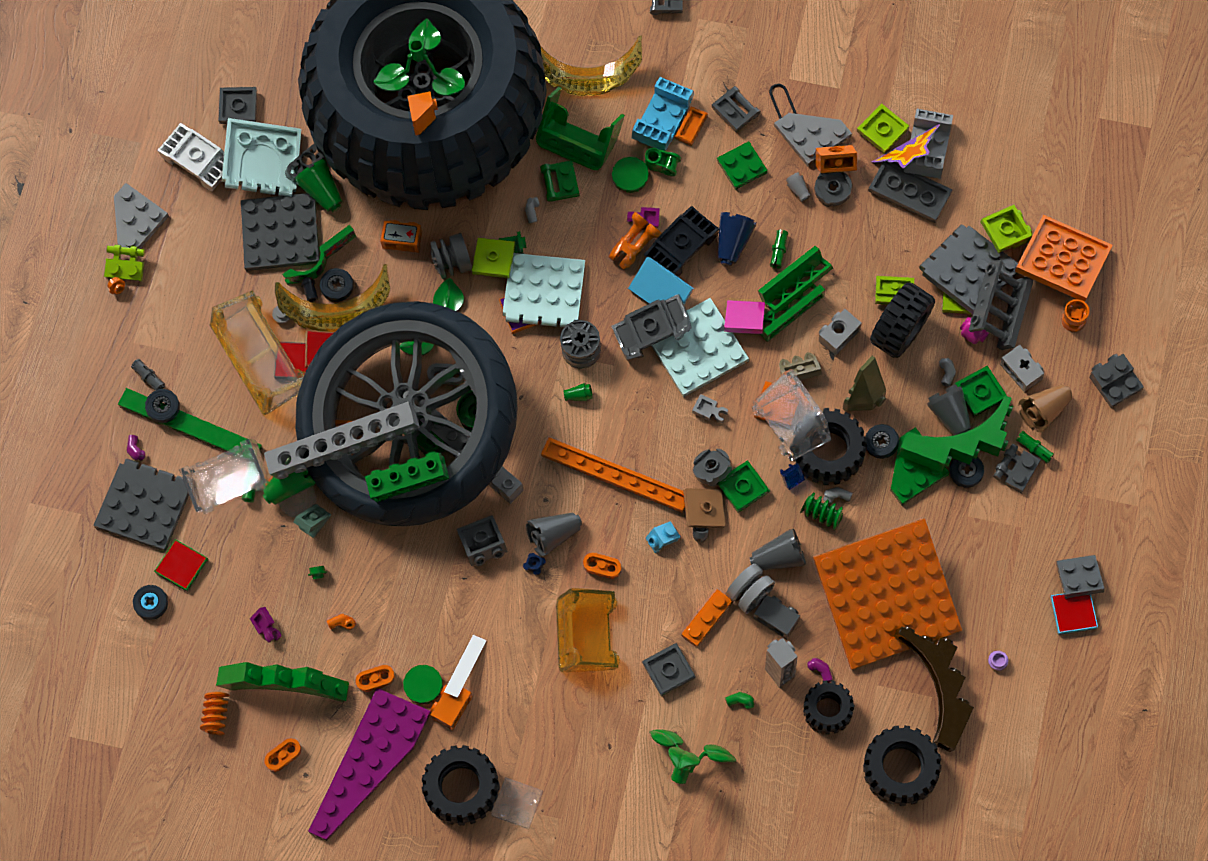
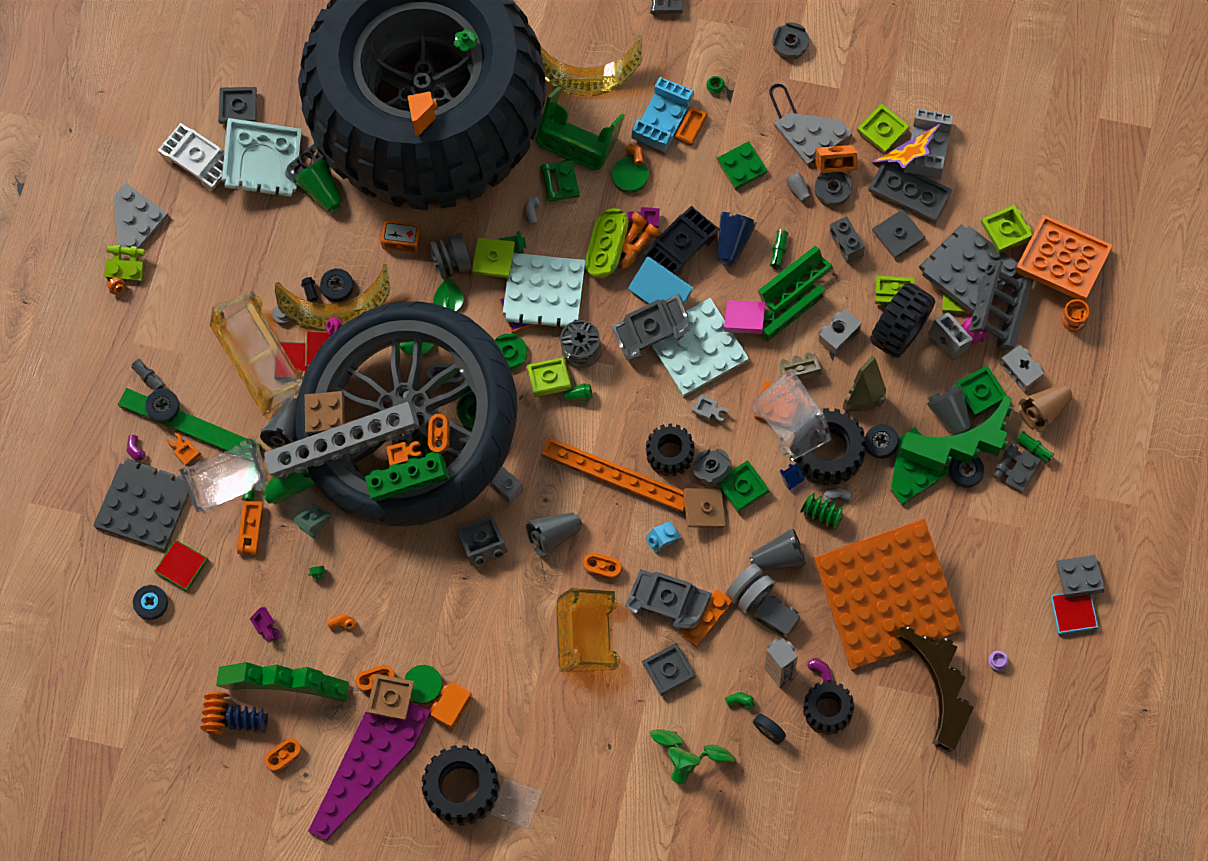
dark grey plate [241,193,319,271] -> none
green piece [282,225,356,285] -> none
green plant [373,19,465,96] -> none
white sticker [444,635,486,698] -> none
dark blue plate [523,553,546,575] -> none
green piece [645,148,681,176] -> none
dark grey hinge [692,528,708,542] -> none
dark grey plate [712,86,761,132] -> none
black tyre [863,725,942,806] -> none
light grey arm [939,358,956,387] -> none
dark grey plate [1089,354,1144,408] -> none
none -> orange plate [167,433,201,467]
none -> dark blue piece [225,704,269,733]
none -> orange plate [237,501,264,556]
none -> dark grey cone [260,397,297,448]
none -> medium nougat plate [305,391,345,434]
none -> dark pink plate [326,317,343,335]
none -> medium nougat plate [366,674,415,721]
none -> orange plate [386,441,423,465]
none -> orange plate [428,414,450,454]
none -> green plant [454,29,477,52]
none -> green tile [495,333,527,371]
none -> lime plate [527,357,572,398]
none -> lime tile [585,208,628,278]
none -> orange arm [625,144,644,165]
none -> dark grey piece [625,569,712,629]
none -> black tyre [646,424,694,476]
none -> green plate [706,76,725,94]
none -> black bush [753,714,786,744]
none -> dark grey plate [772,22,809,59]
none -> dark grey brick [829,216,865,263]
none -> dark grey plate [872,209,925,259]
none -> light grey brick [928,312,973,360]

